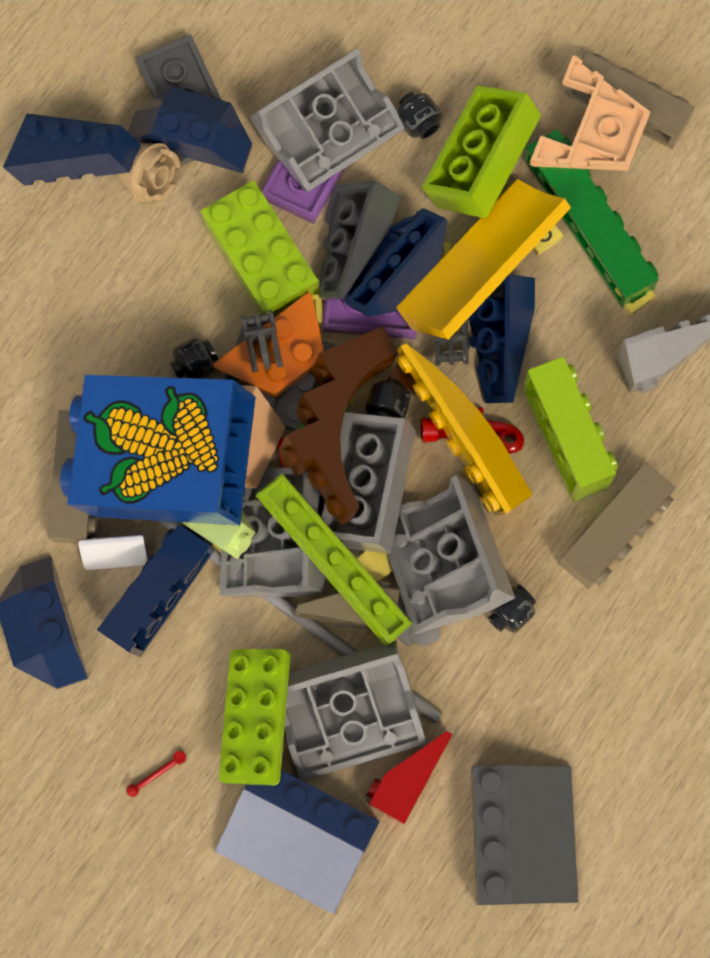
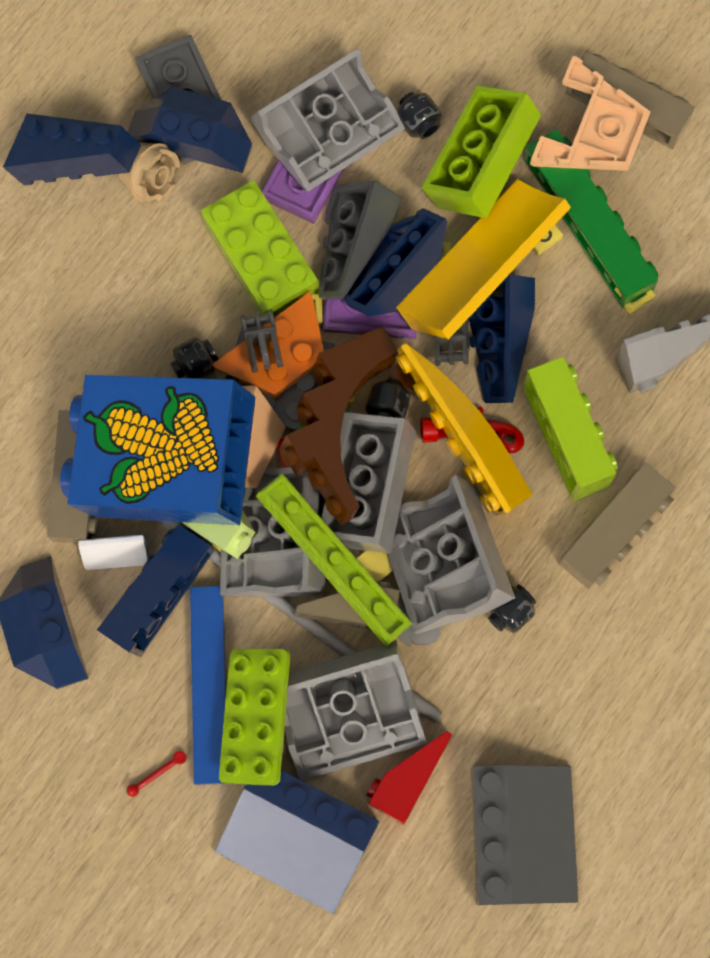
none -> blue tile [190,586,226,785]

